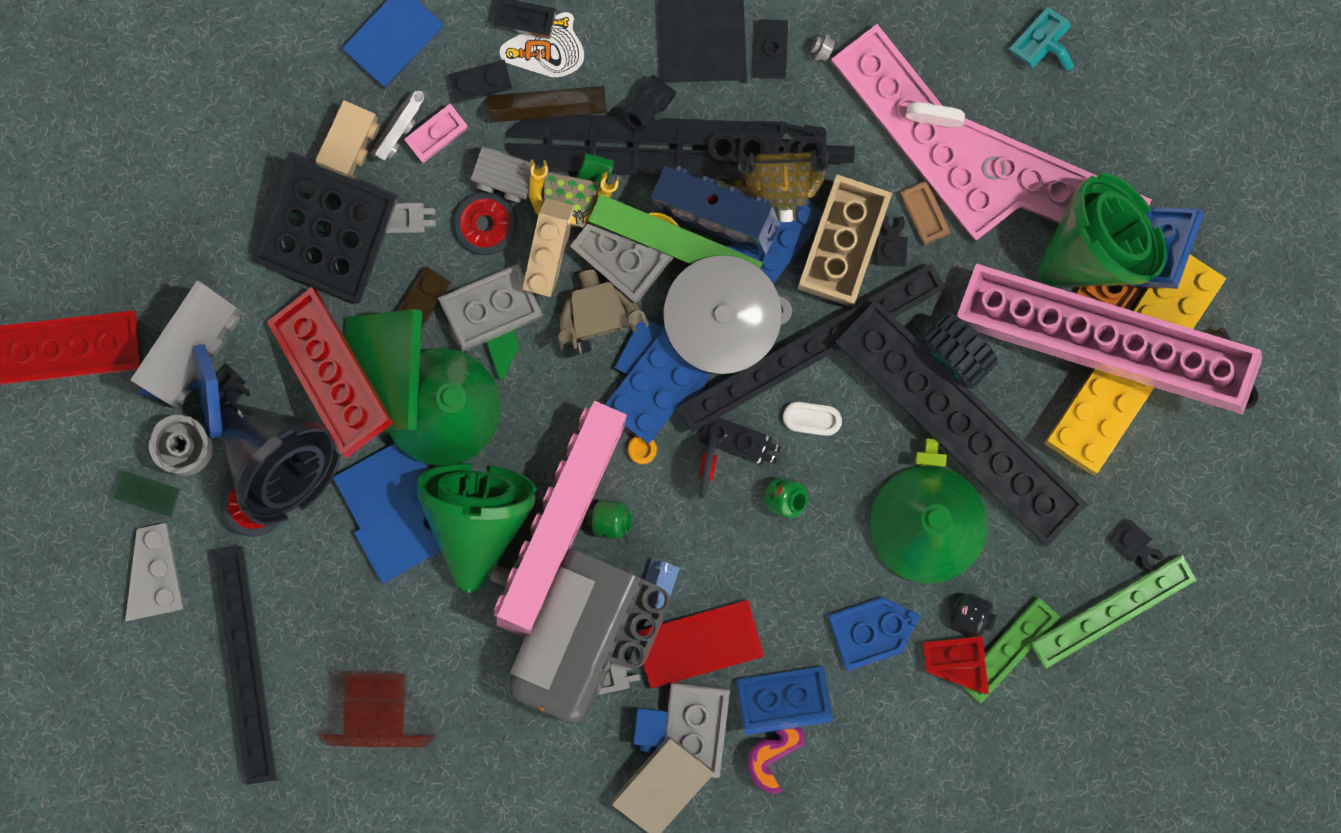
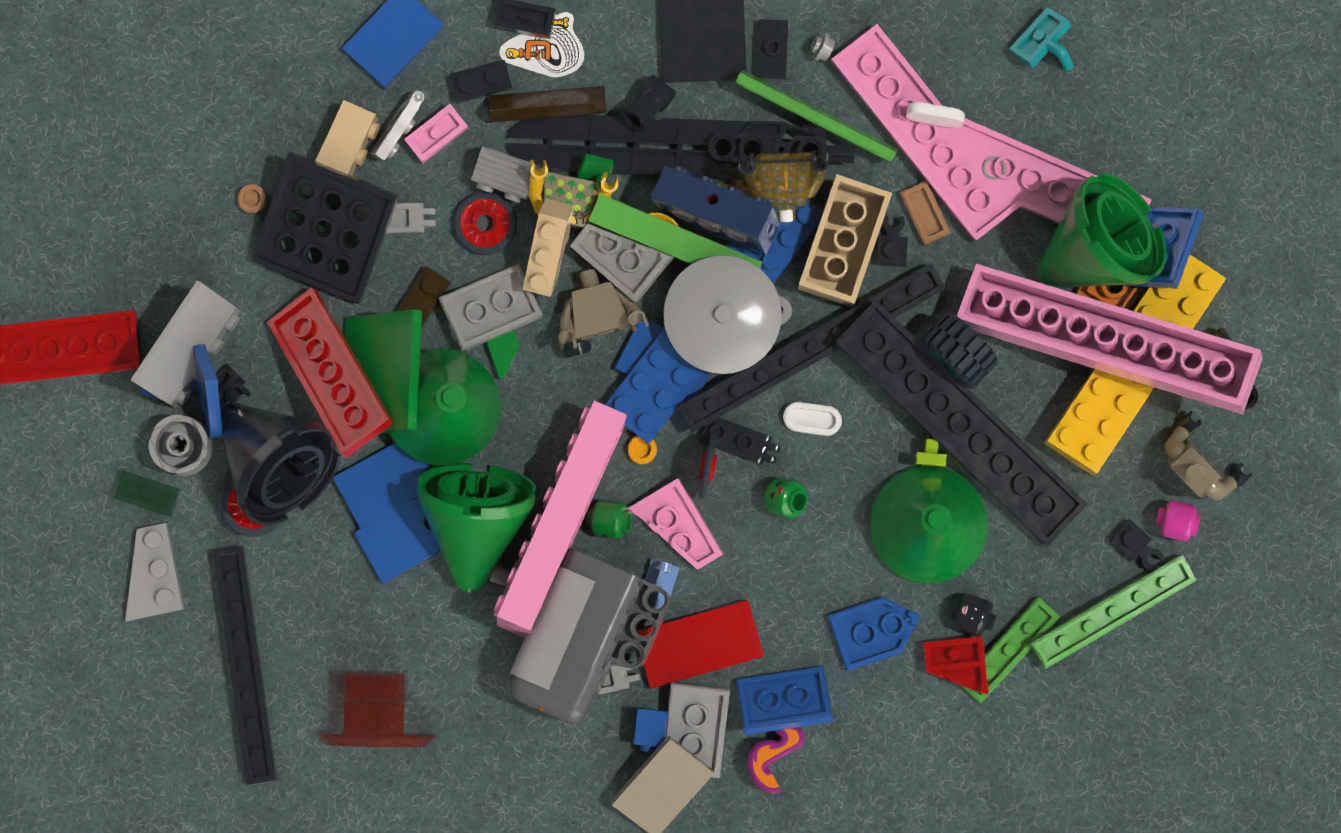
none -> medium nougat tile [237,184,268,214]
none -> bright pink wing [628,478,724,569]
none -> bright green tile [736,70,898,162]
none -> dark pink head [1156,500,1201,542]
none -> dark tan torso [1165,411,1252,501]

